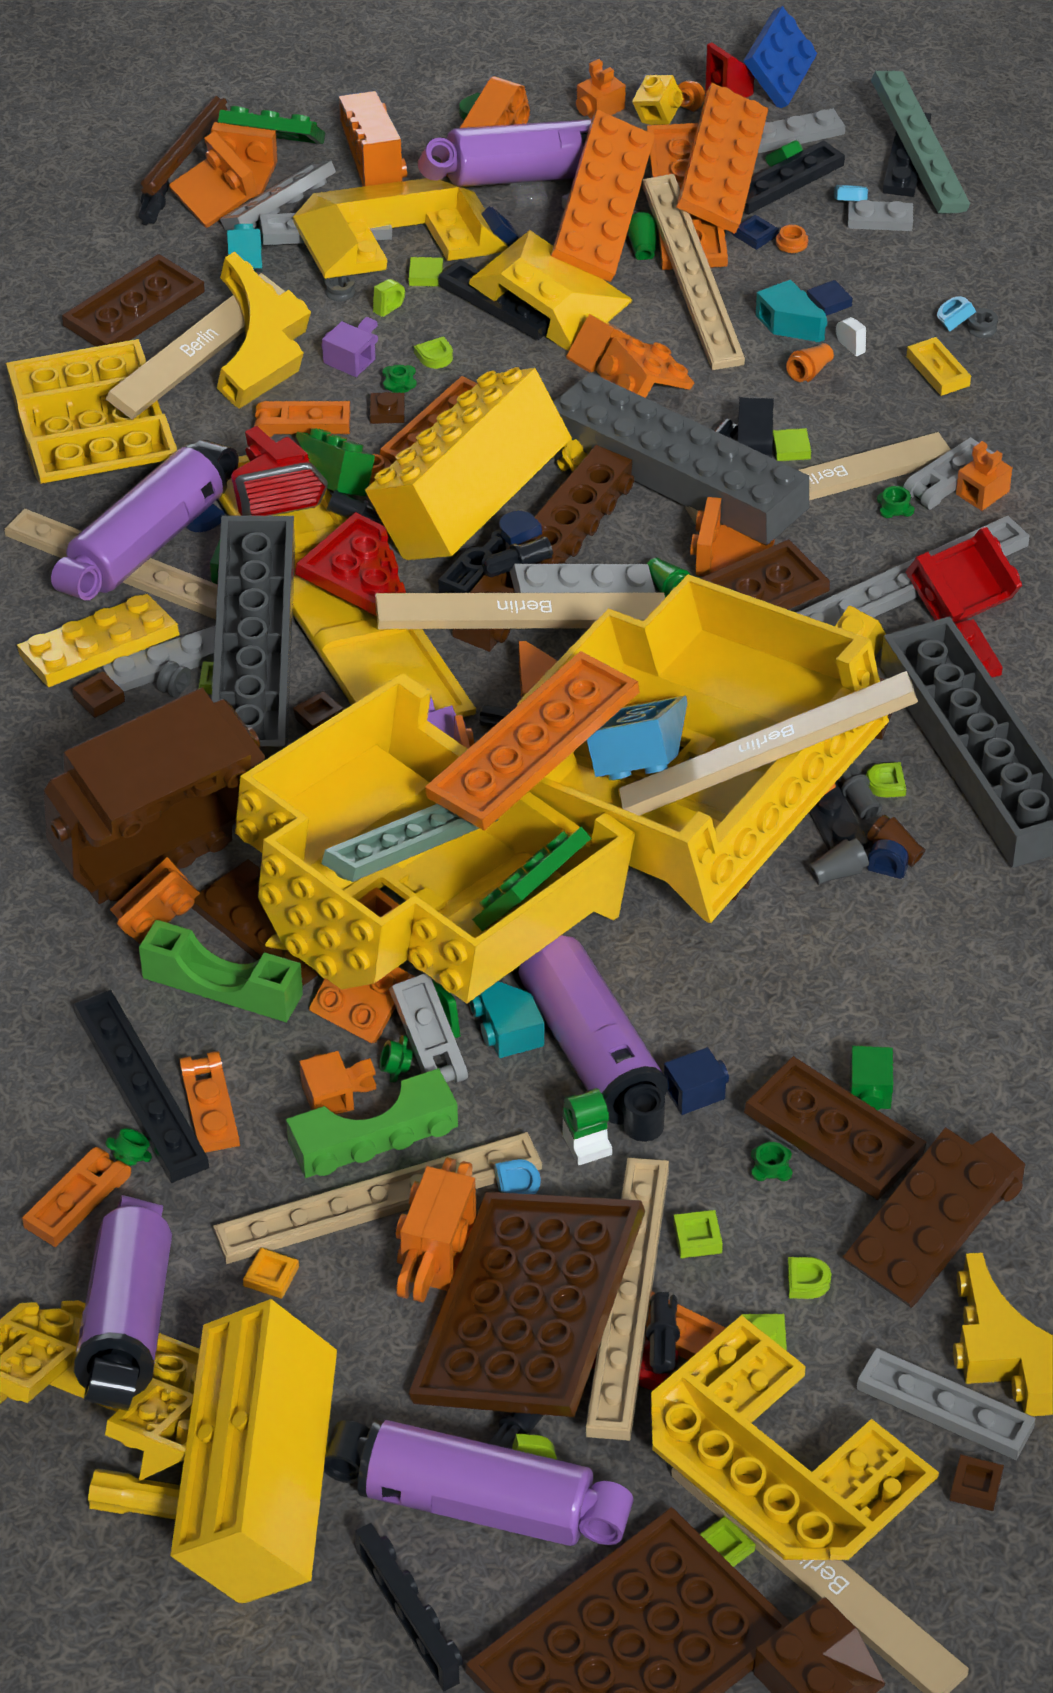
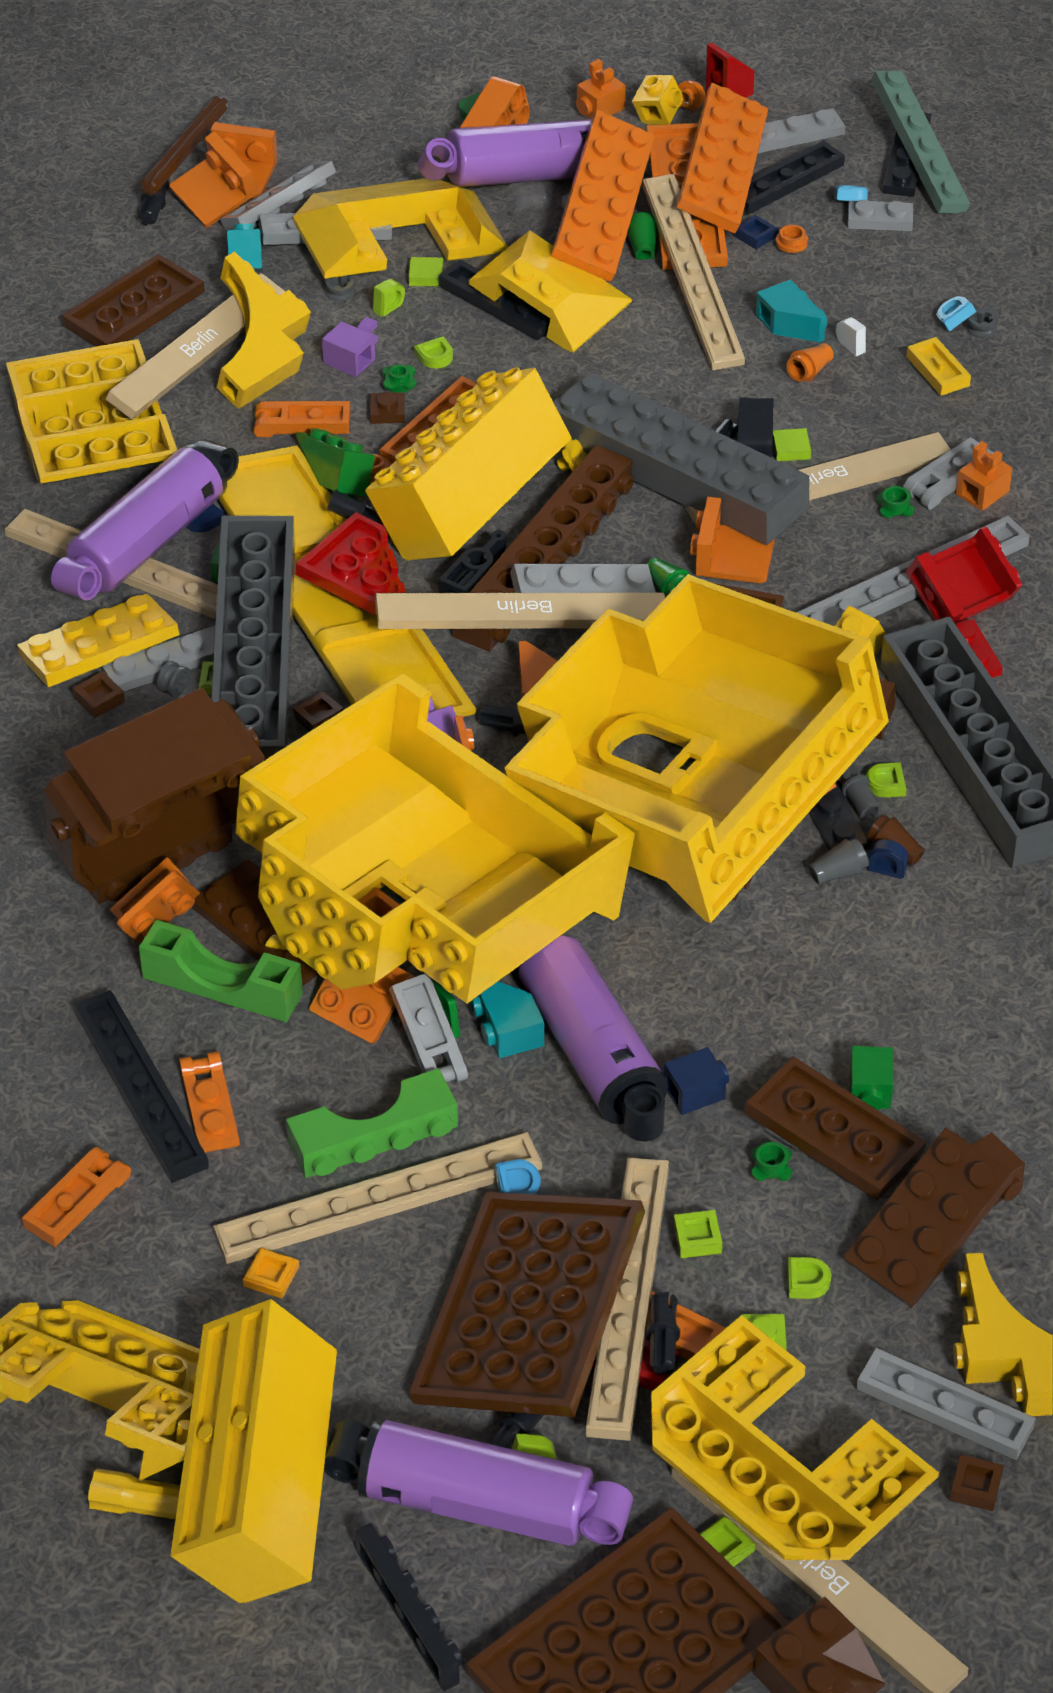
medium lavender piece [74,1195,172,1411] -> none
green plate [105,1128,152,1166] -> none
green plate [218,106,325,145] -> none
red piece [231,426,328,516] -> none
orange brick [299,1051,376,1115] -> none
sand green plate [321,804,498,882] -> none
orange wedge [339,91,407,187] -> none
green plate [379,1035,412,1083] -> none
orange brick [396,1157,476,1303] -> none
orange plate [425,651,640,831] -> none
green plate [472,826,592,931] -> none
dark blue tile [481,206,519,246] -> none
black axle [481,536,553,577] -> none
dark blue tile [499,510,542,545] -> none
green leg [563,1088,612,1166] -> none
orange slope [566,314,634,373] -> none
dark azure slope [587,695,688,780] -> none
orange bracket [596,337,694,398] -> none
tan tile [619,671,918,816] -> none
reddish brown plate [700,539,830,610] -> none
blue plate [743,6,817,108] -> none
green tile [765,140,803,167] -> none
dark blue tile [807,280,853,316] -> none

